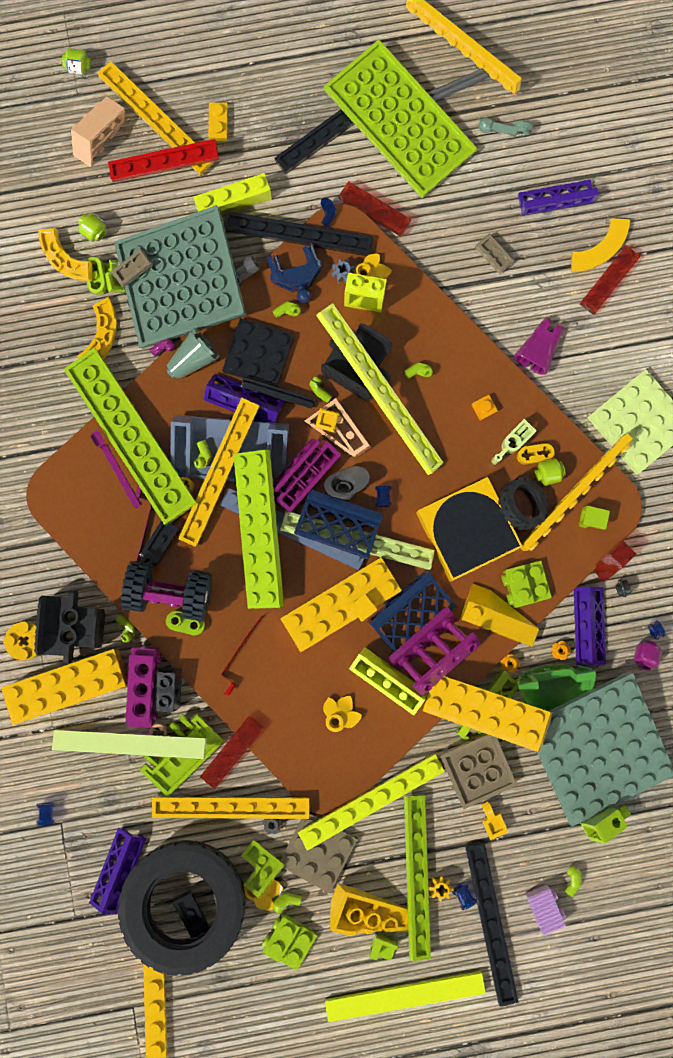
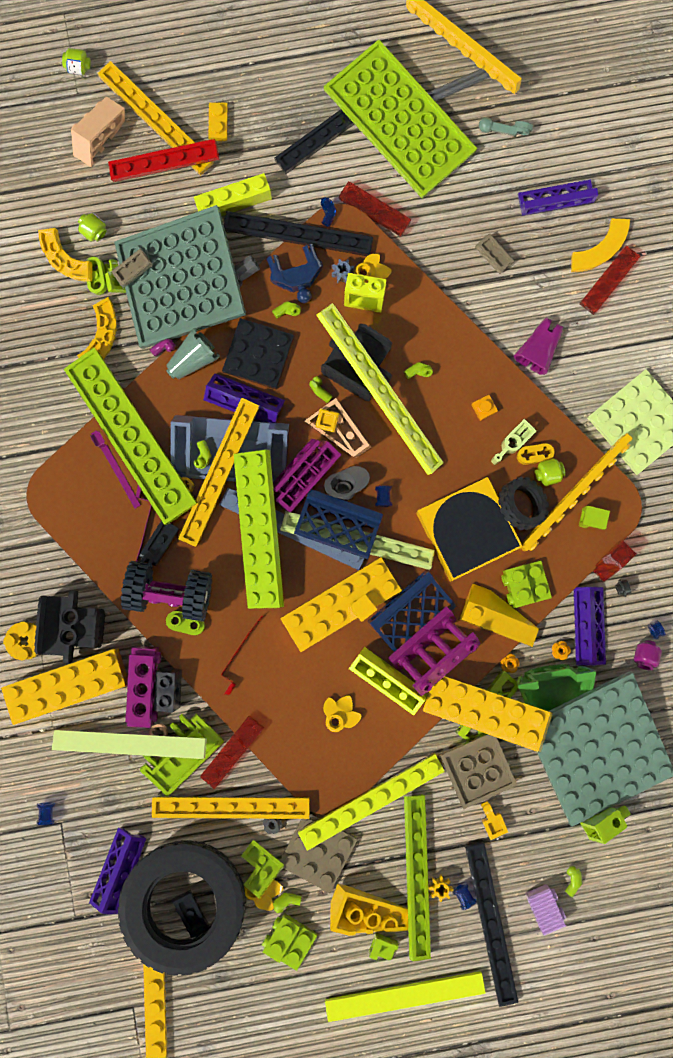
lime arm [116,614,135,643] -> none
black axle [241,377,315,409] -> none

